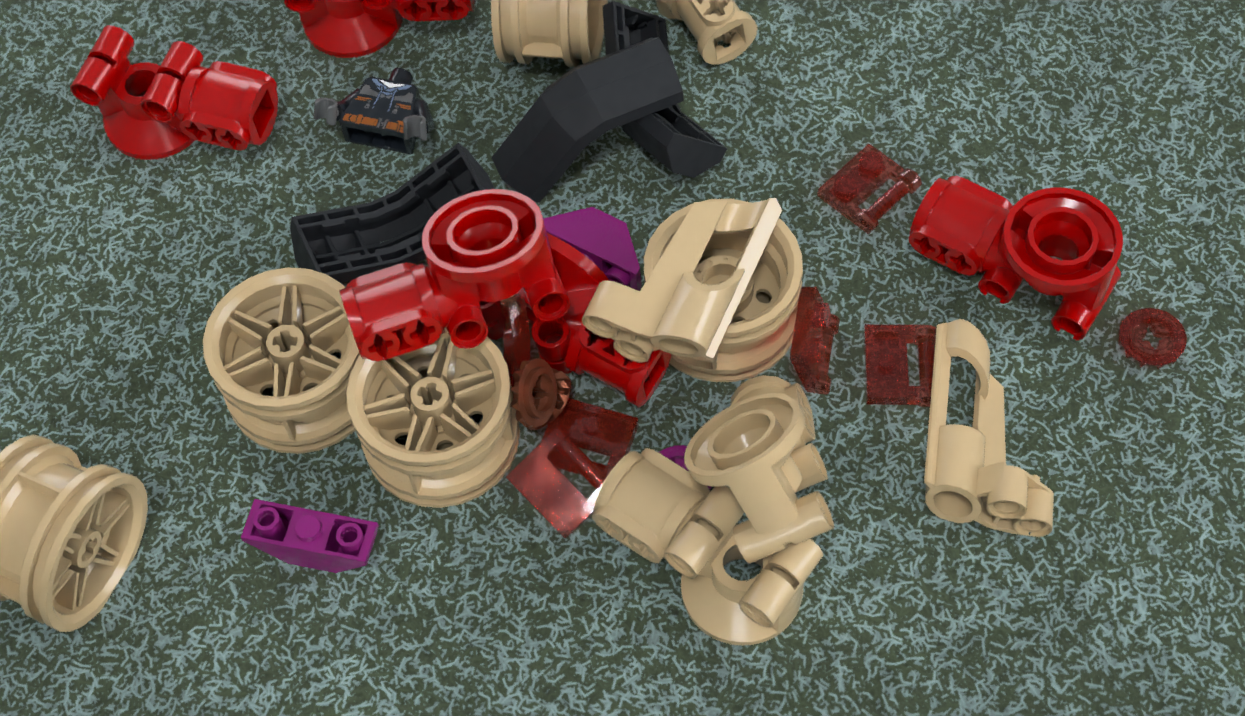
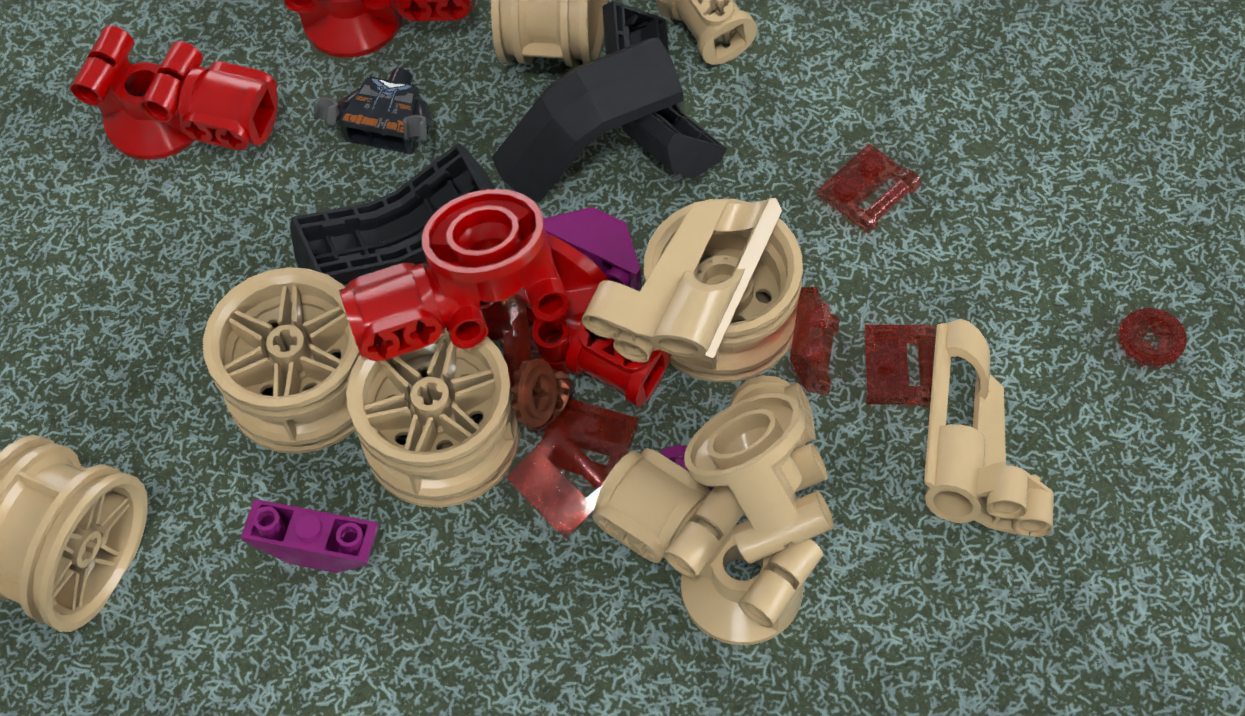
red piece [909,176,1123,340] -> none

